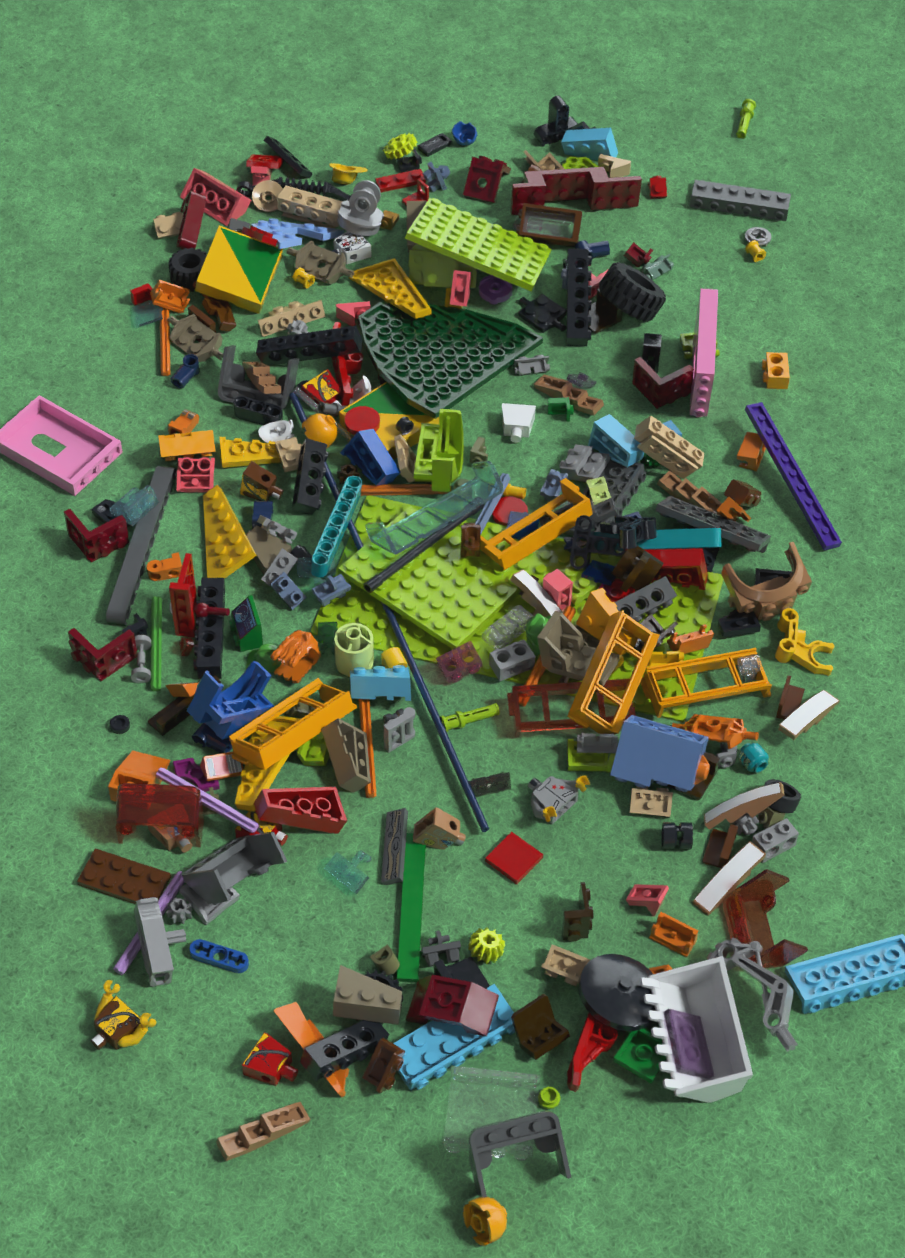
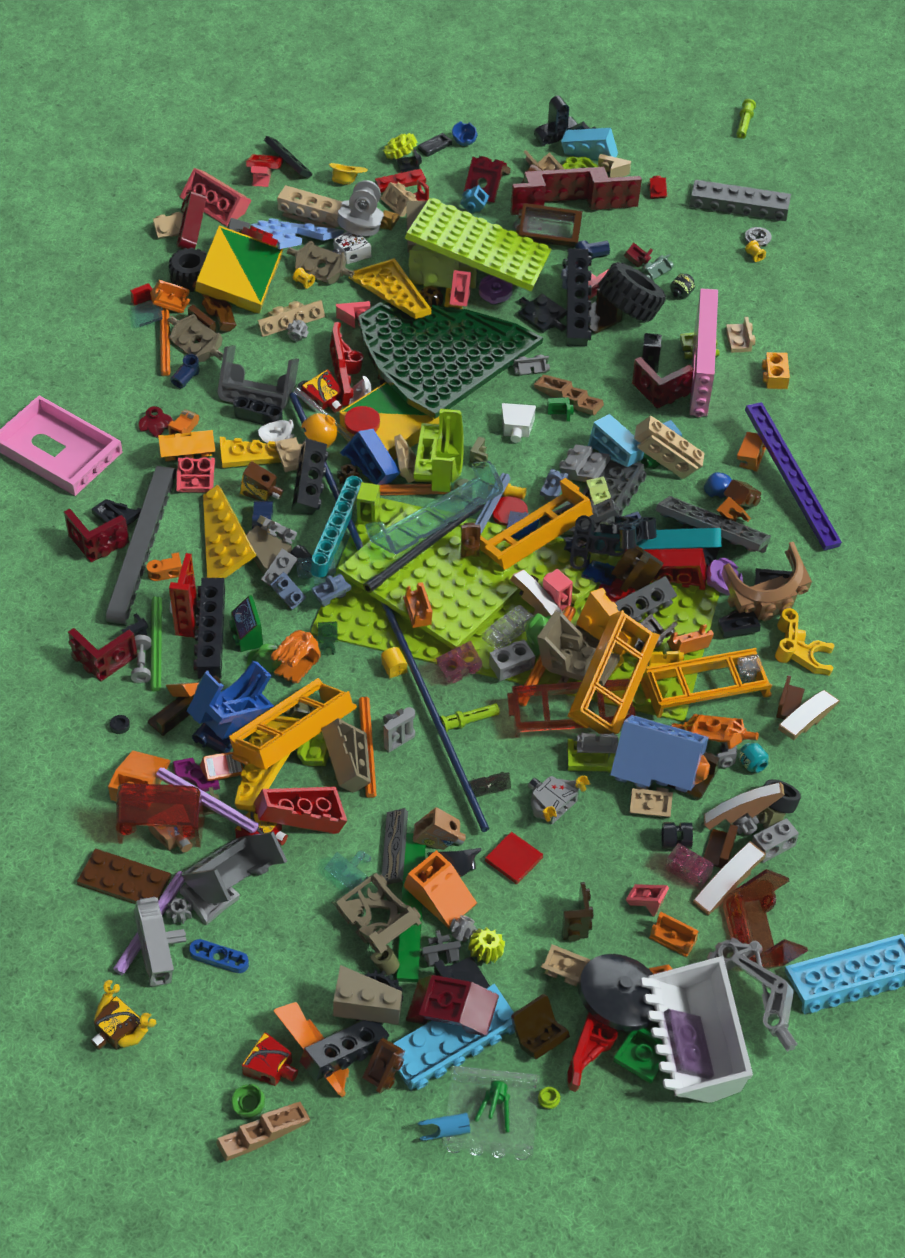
clear light blue bracket [110,485,159,526] -> none
clear red tile [179,637,194,656] -> none
dark red bar [194,603,230,617] -> none
black piece [236,177,352,202] -> none
medium nougat slope [242,361,281,394] -> none
tan dish [252,180,283,212] -> none
black brick [256,326,363,366] -> none
dark grey pin [318,402,347,417] -> none
yellowish green cylinder [334,623,374,677] -> none
medium azure wedge [350,665,411,701] -> none
black bush [396,417,414,435] -> none
sand blue hips [423,161,450,192] -> none
light orange cylinder [463,1197,507,1246] -> none
dark grey windscreen [469,1110,572,1198] -> none
plate [566,372,597,387] -> none
medium nougat slope [657,470,722,516] -> none
none -> dark red plate [139,406,174,438]
none -> bright green hair [232,1084,265,1118]
none -> dark tan fence [332,873,422,954]
none -> lime brick [357,482,380,526]
none -> tan bracket [380,182,418,217]
none -> orange hinge [403,582,433,628]
none -> orange slope [403,850,477,928]
none -> dark azure piece [417,1113,470,1140]
none -> dark brown piece [419,286,443,308]
none -> black hat [427,848,481,877]
none -> light grey gear [450,915,477,942]
none -> dark azure brick [460,185,489,214]
none -> green plant [474,1081,510,1133]
none -> clear pink brick [665,843,714,891]
none -> black head [670,274,695,299]
none -> blue hair [704,472,732,499]
none -> medium lavender plate [706,558,743,596]
none -> tan bracket [726,317,755,353]

